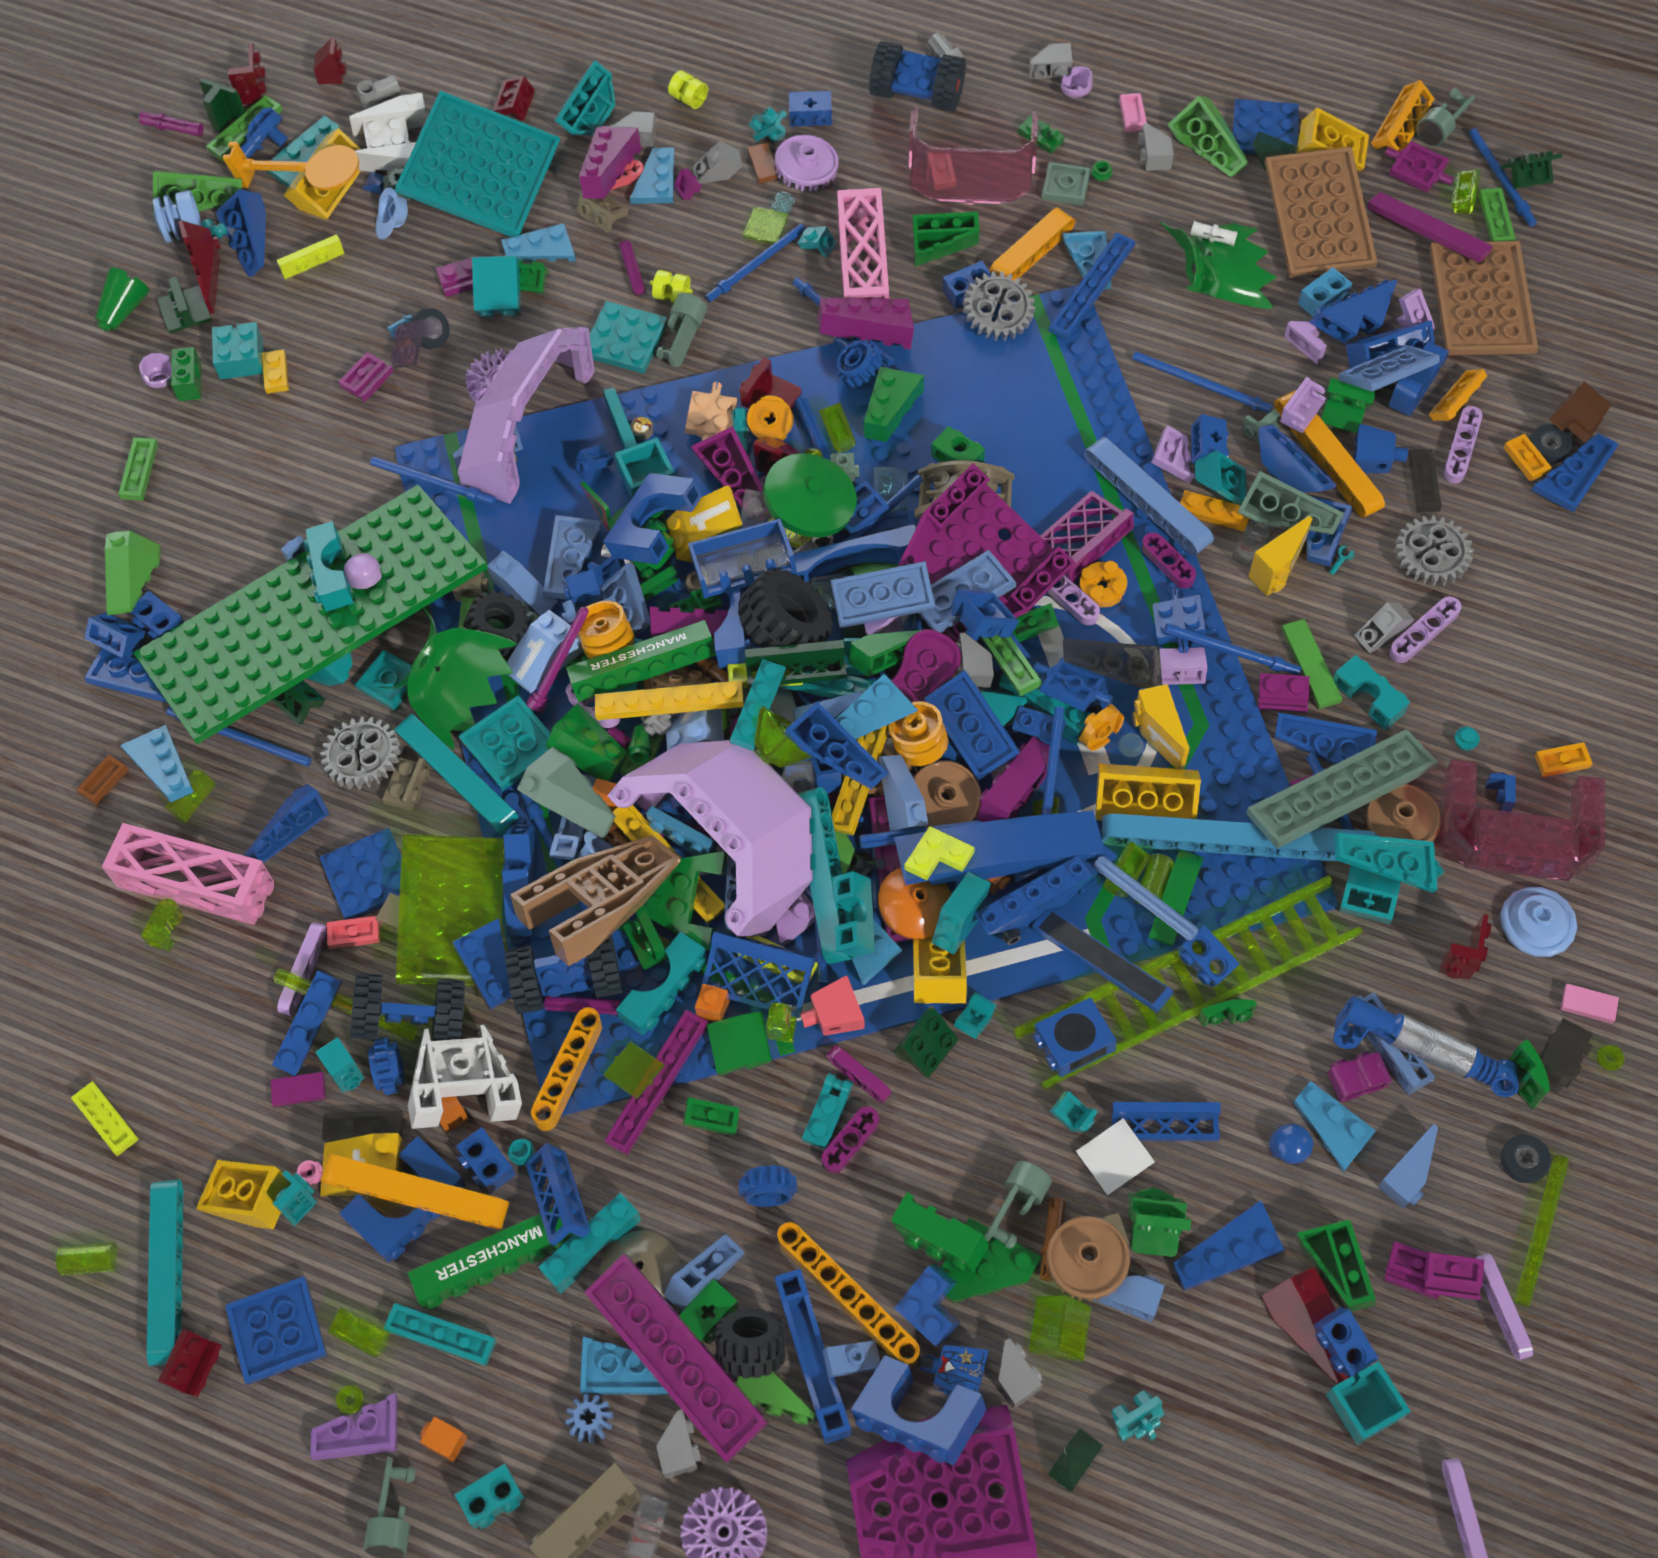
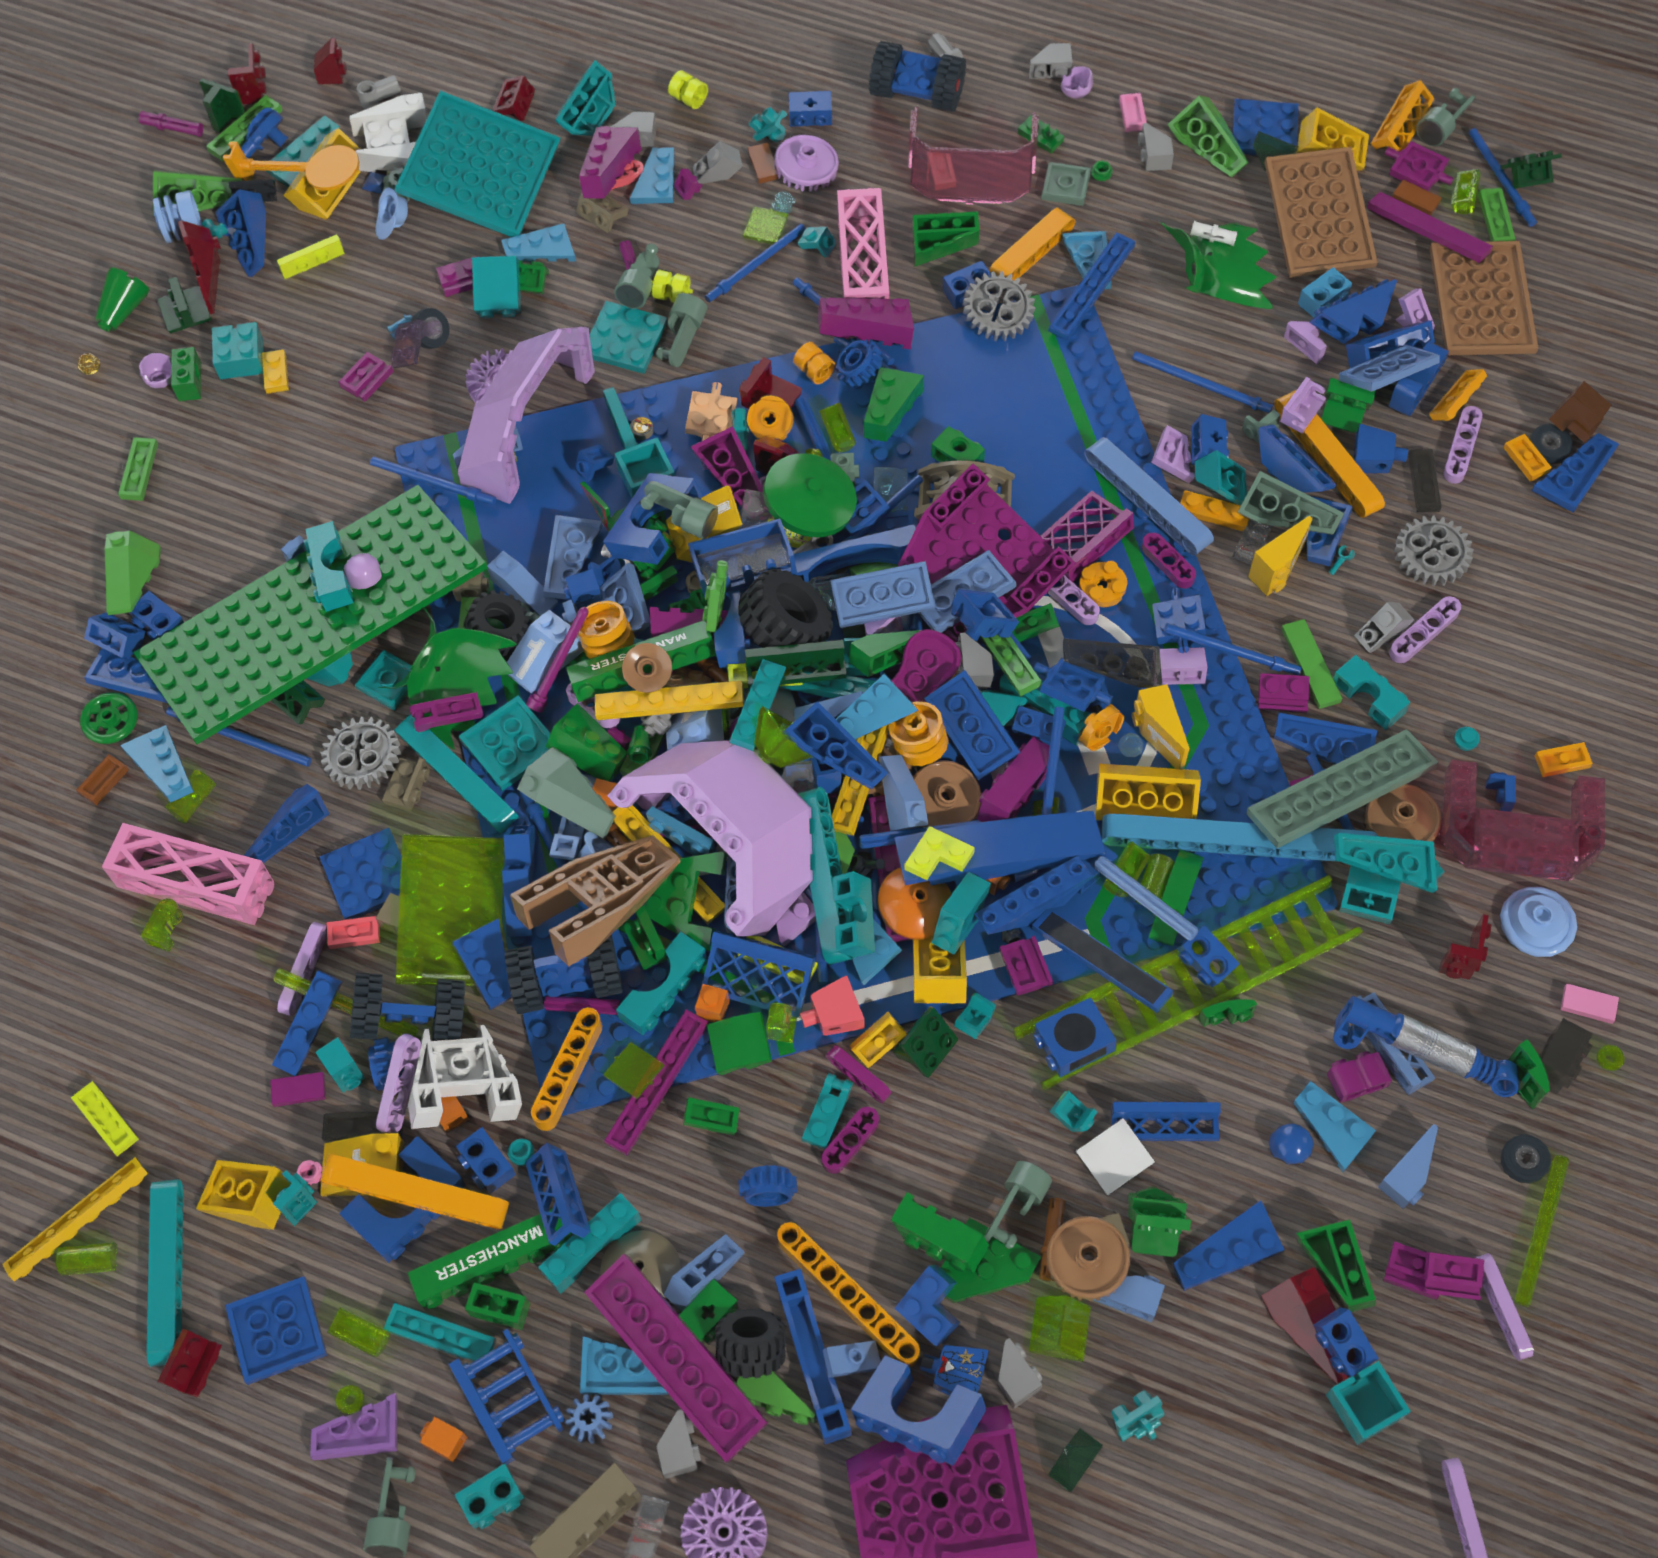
none -> yellow plate [2,1157,148,1282]
none -> clear yellow plate [77,353,101,375]
none -> green plate [80,692,138,744]
none -> black hinge [229,179,277,202]
none -> lavender beam [376,1034,421,1133]
none -> magenta plate [410,692,483,732]
none -> blue fence [449,1329,565,1465]
none -> green brick [465,1283,531,1330]
none -> sand green piece [614,244,659,309]
none -> medium nougat dish [622,643,672,693]
none -> sand green piece [640,481,718,539]
none -> bright green plate [703,560,728,635]
none -> light orange wheel [793,342,836,384]
none -> yellow slope [850,1012,907,1069]
none -> magenta plate [999,936,1053,996]
none -> dark orange tile [1392,179,1442,216]

